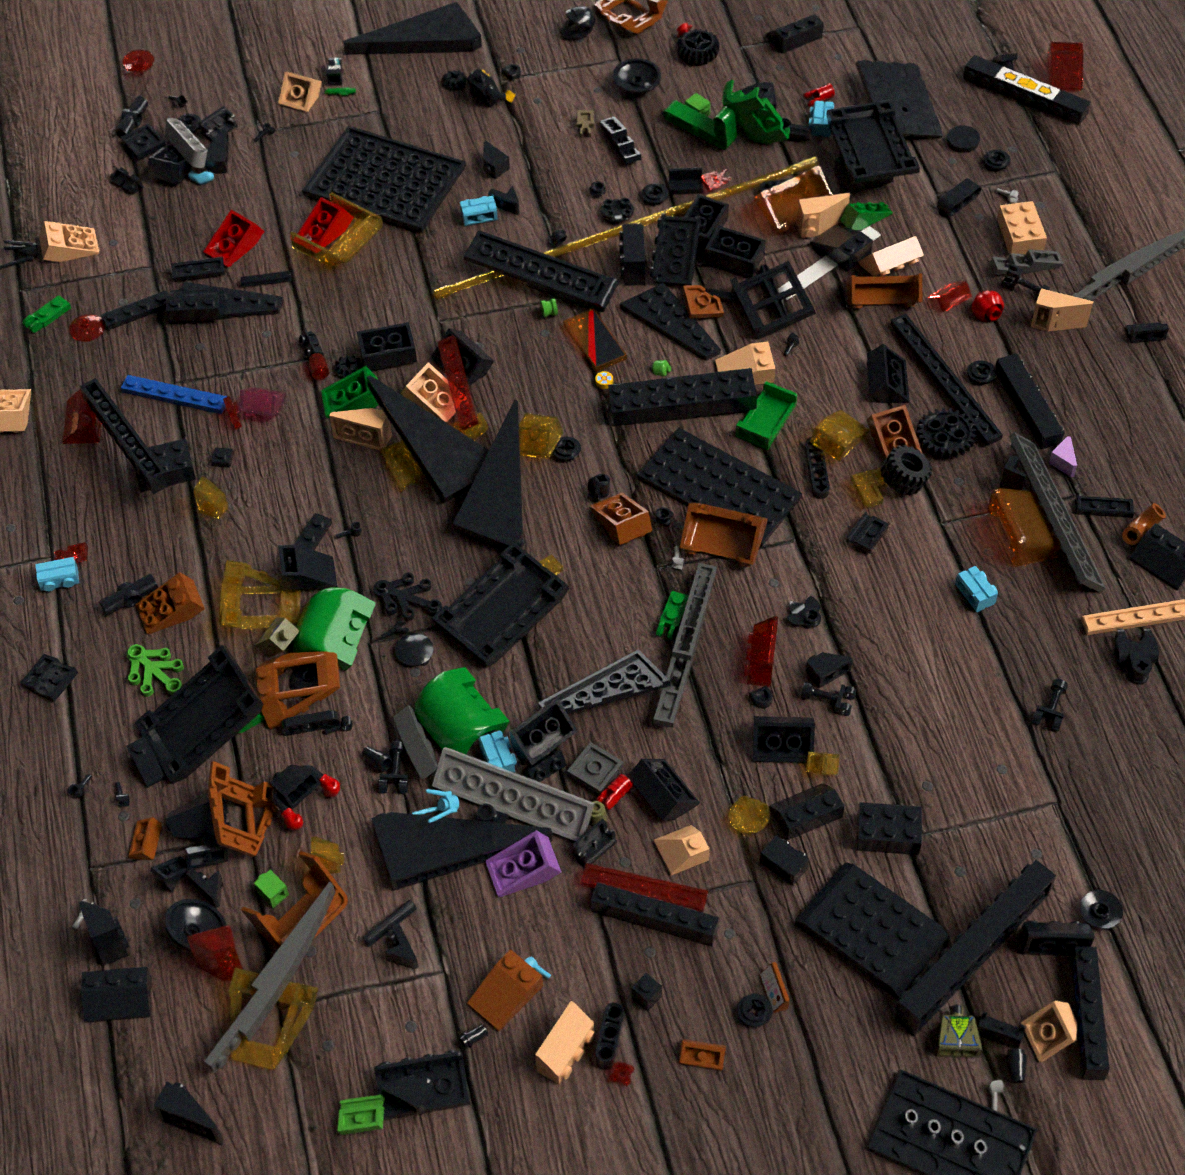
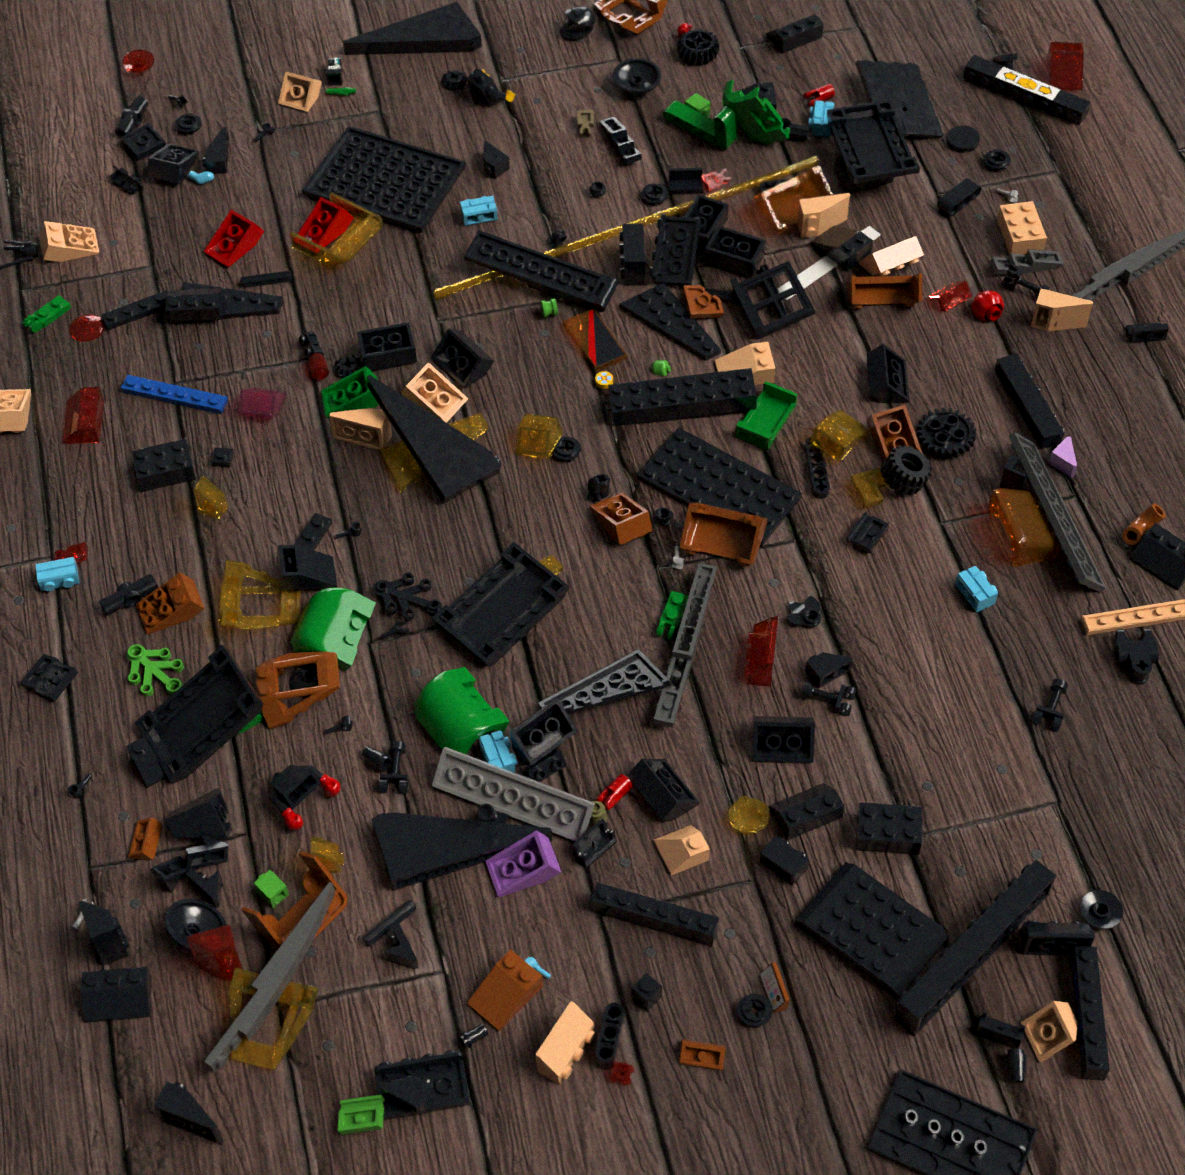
black brick [80,378,170,494] -> none
black hand [115,782,130,807] -> none
light grey beam [164,118,207,168] -> none
black plate [171,257,225,282] -> none
black hinge [199,106,238,142] -> none
dark orange windscreen [208,761,277,857] -> none
clear red plate [223,396,242,430] -> none
olive torso [255,617,299,658] -> none
black beam [281,710,339,735] -> none
dark grey slope [393,705,438,779] -> none
black dish [395,633,434,666] -> none
medium azure plant [412,789,459,823] -> none
clear red plate [437,335,479,431] -> none
black slope [453,400,525,551] -> none
black slope [488,186,520,215] -> none
black tile [502,64,521,81] -> none
dark grey plate [567,742,624,794] -> none
clear red plate [581,863,709,913] -> none
black dish [601,197,634,222] -> none
black tile [749,685,773,709] -> none
black hand [784,333,799,357] -> none
clear yellow panel [806,751,840,775] -> none
green slope [840,202,893,230] -> none
black plate [890,313,1003,446] -> none
olive torso [936,1005,982,1058] -> none
black gear [967,360,996,384] -> none
light grey hand [989,1080,1004,1111] -> none
black tile [1075,496,1134,518] -> none

